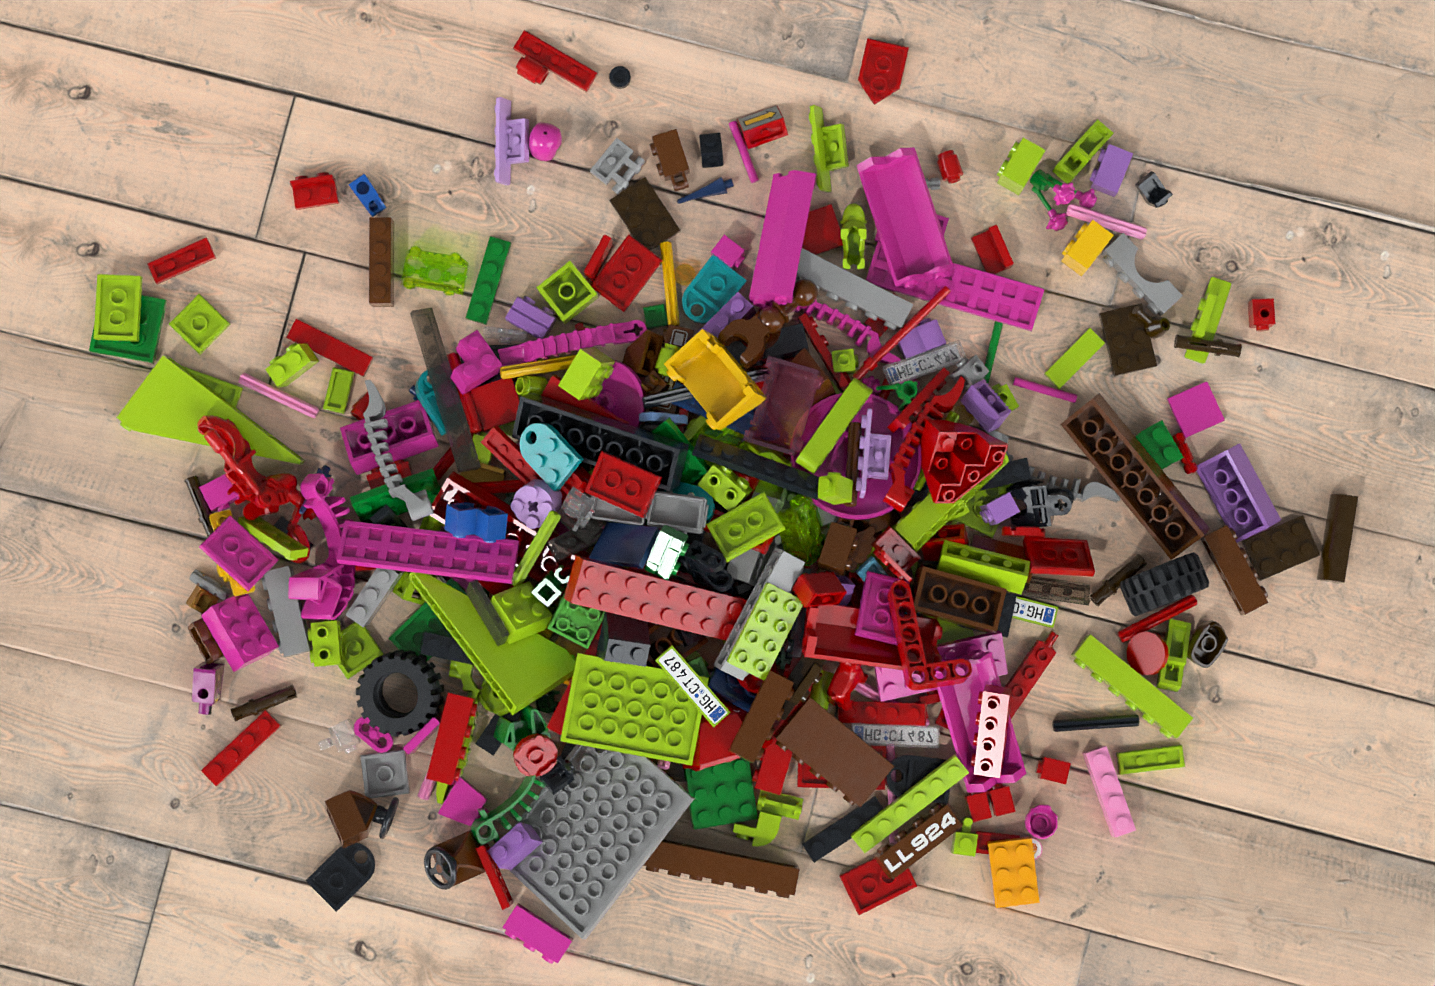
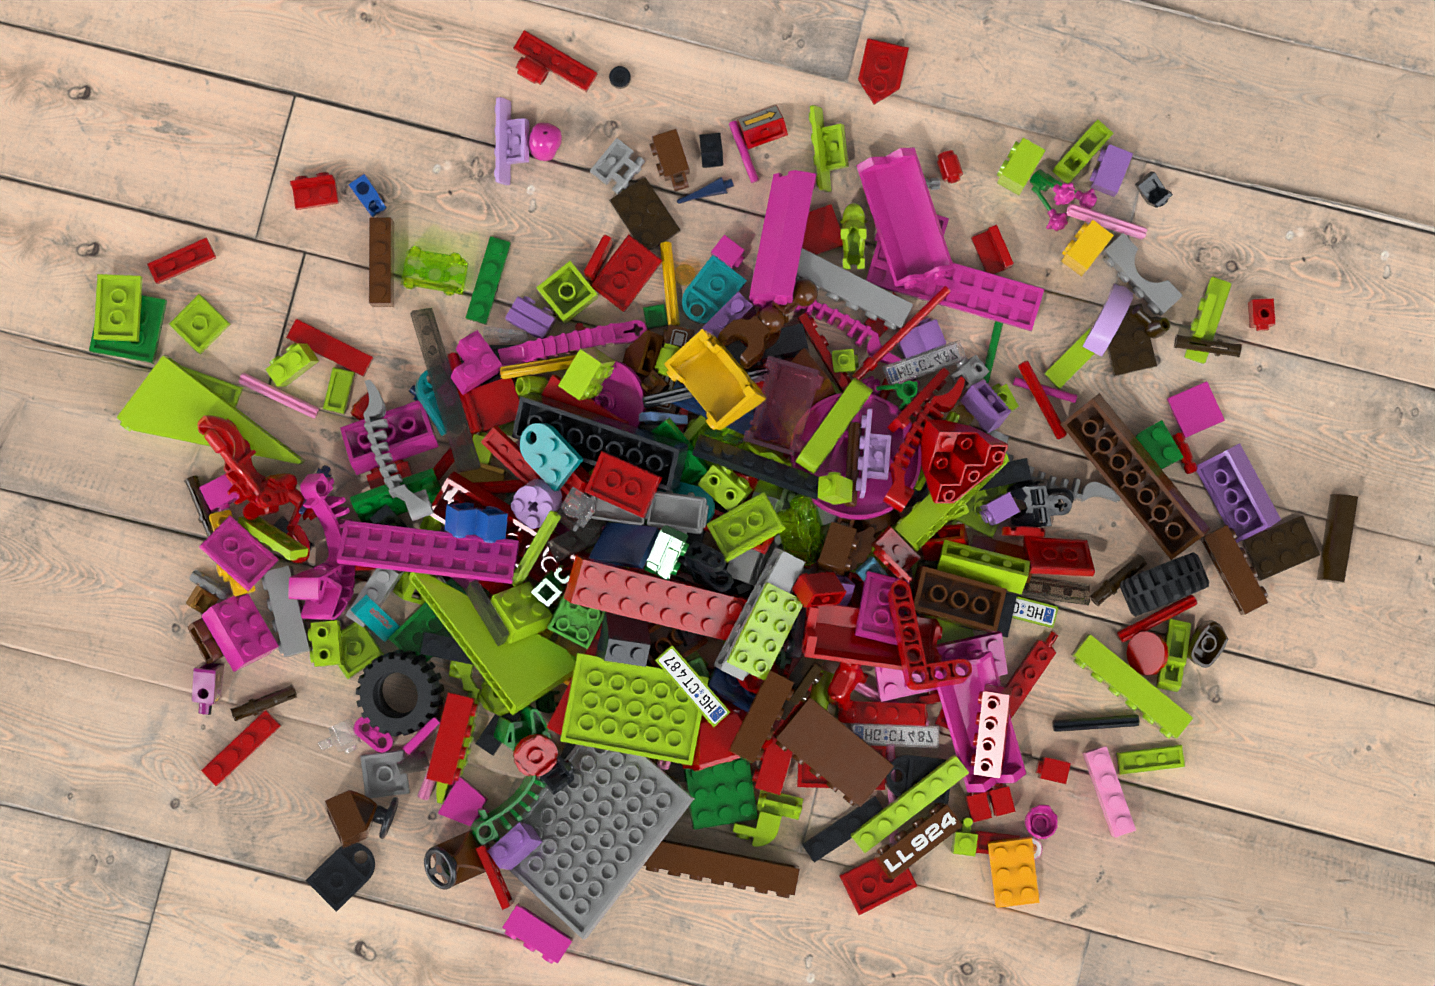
none -> teal tile [350,594,400,642]
none -> clear smoke cone [396,750,430,775]
none -> red axle [1018,361,1067,440]
none -> lavender arch [1083,283,1134,356]

